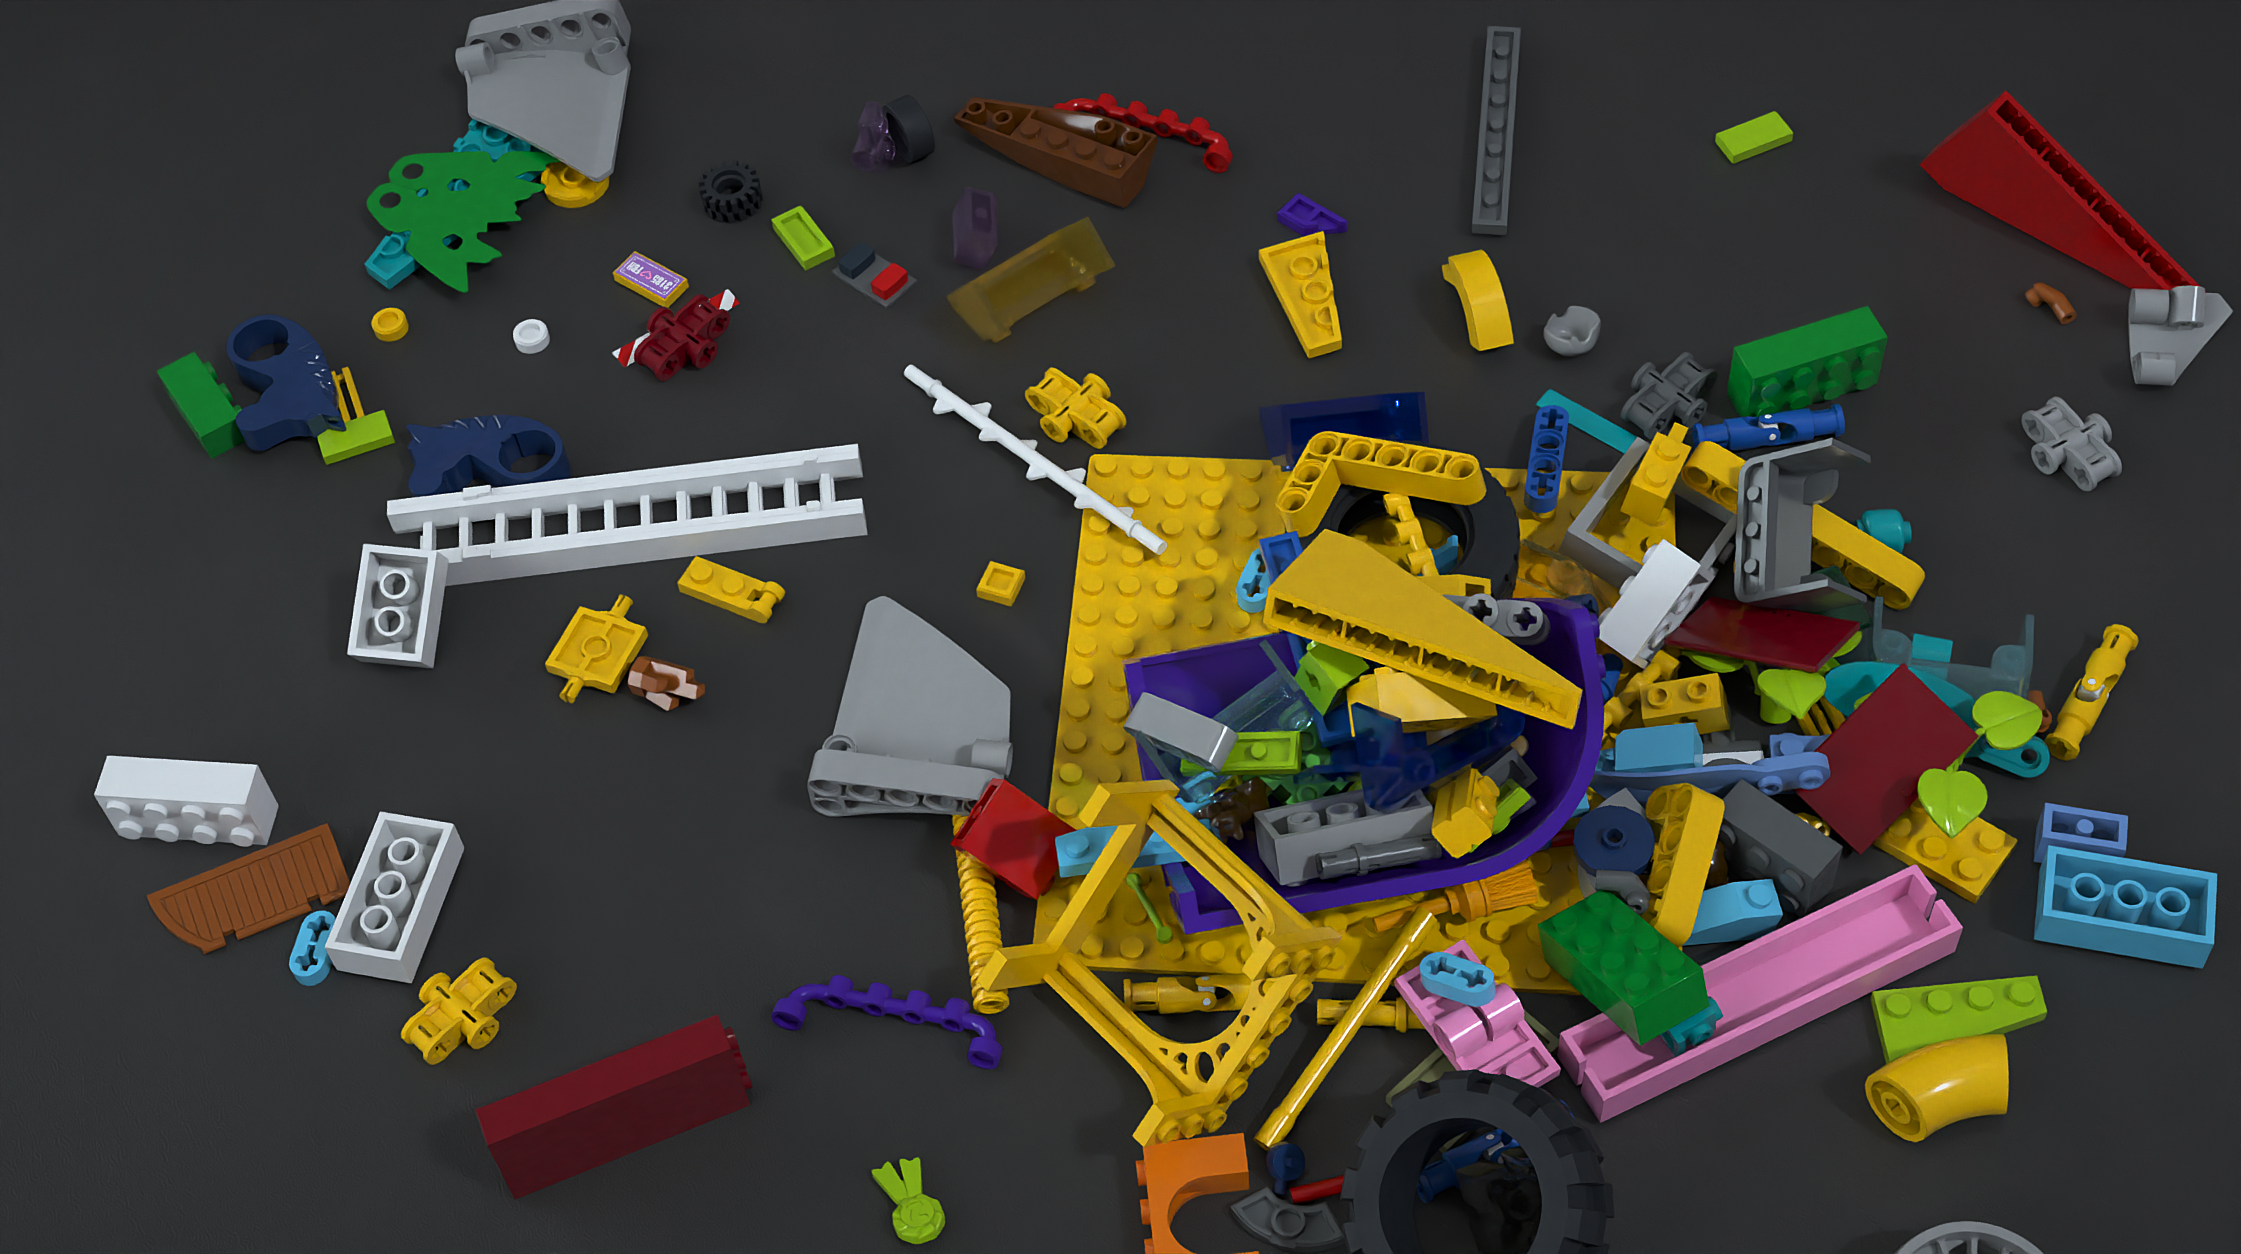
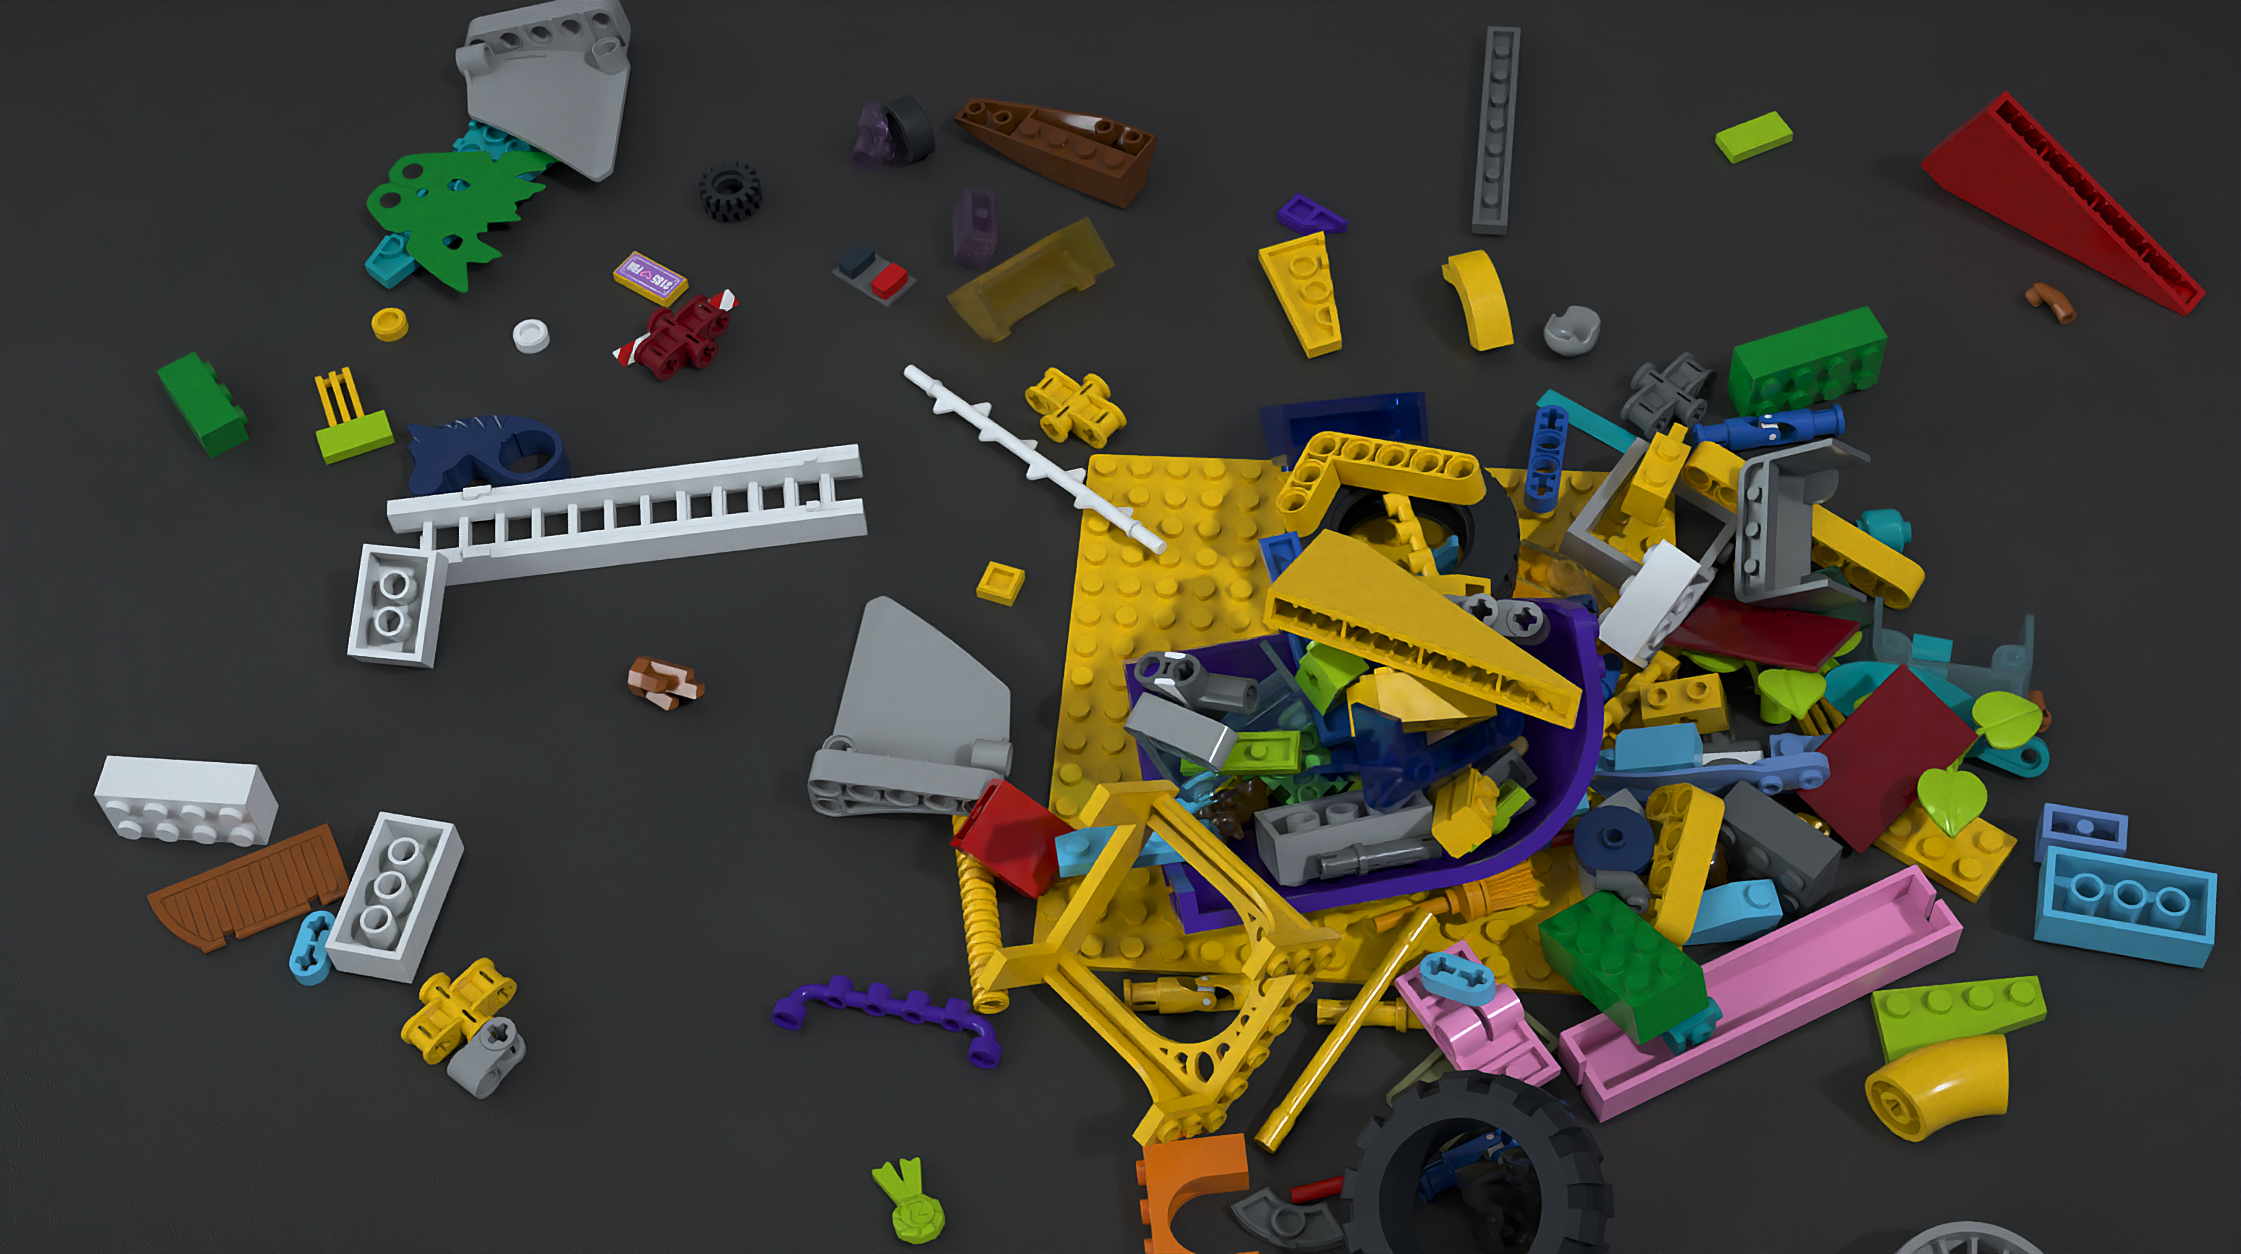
dark blue animal [226,314,347,451] -> none
dark red brick [476,1014,753,1200] -> none
yellow tile [541,161,609,208] -> none
yellow plate [545,594,648,703] -> none
yellow plate [677,556,785,624] -> none
lime tile [771,205,835,271] -> none
red bar [1052,93,1233,173] -> none
lime hinge [1126,873,1172,944] -> none
medium azure beam [1236,548,1271,613] -> none
dark blue piece [1265,1141,1305,1195] -> none
light grey axle [2022,397,2122,491] -> none
yellow piece [2044,624,2139,761] -> none
light grey panel [2128,286,2233,386] -> none
none -> light grey piece [447,1017,526,1099]
none -> dark grey connector [1134,651,1260,722]

